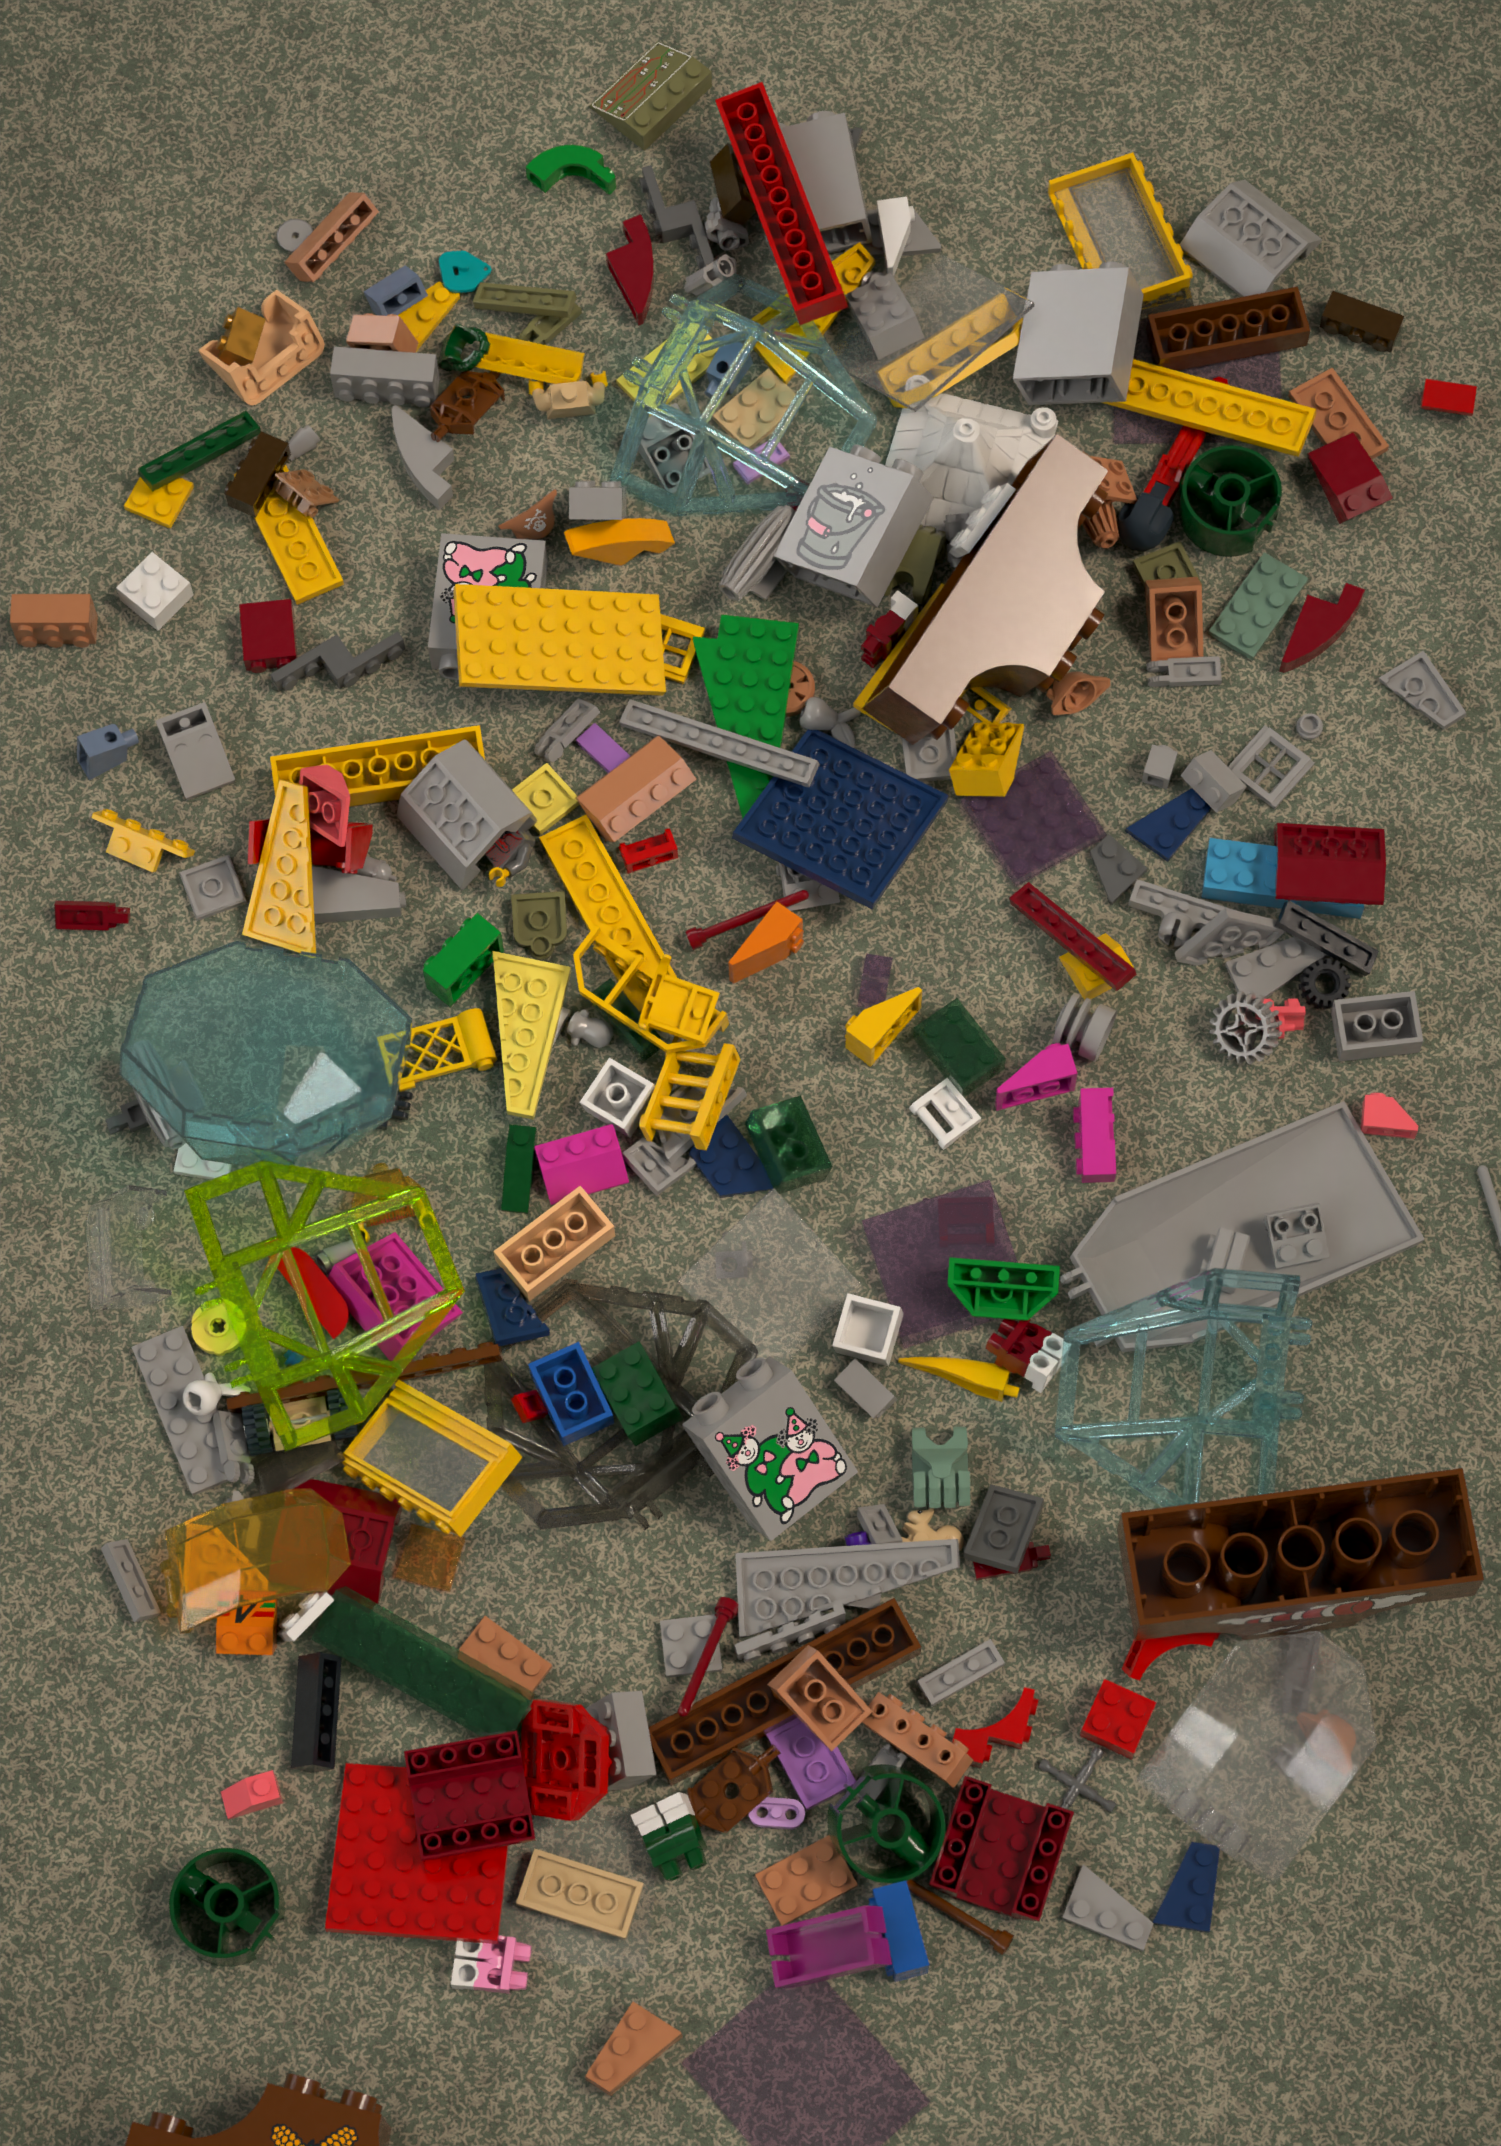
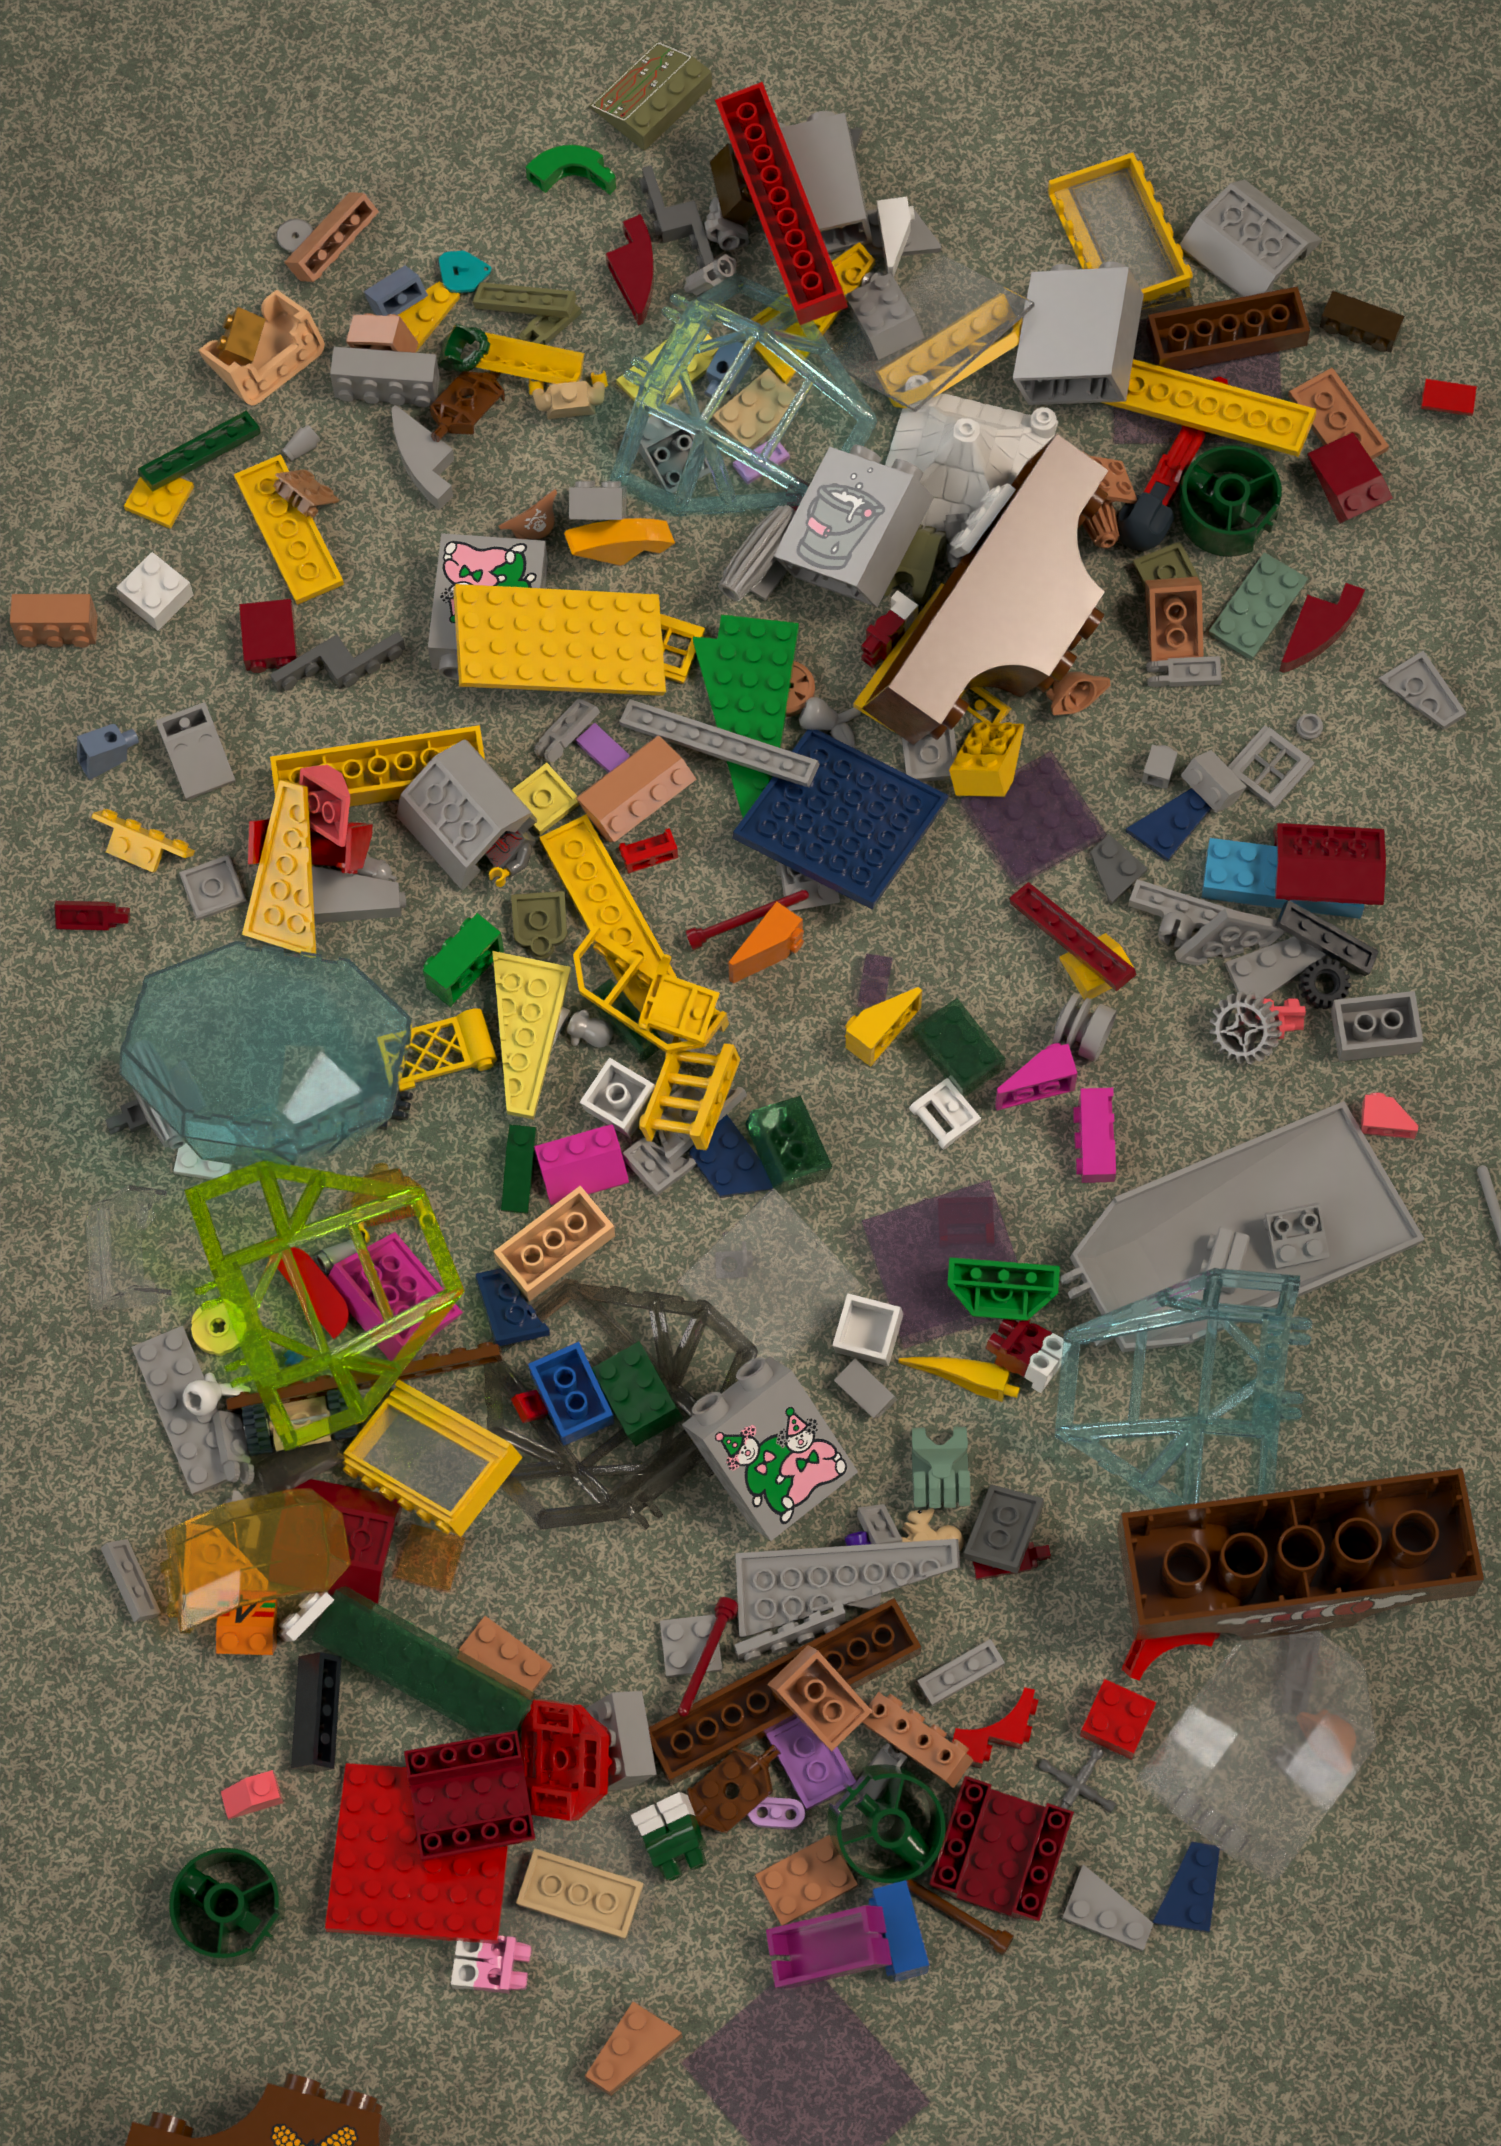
dark brown brick [224,431,291,518] -> none

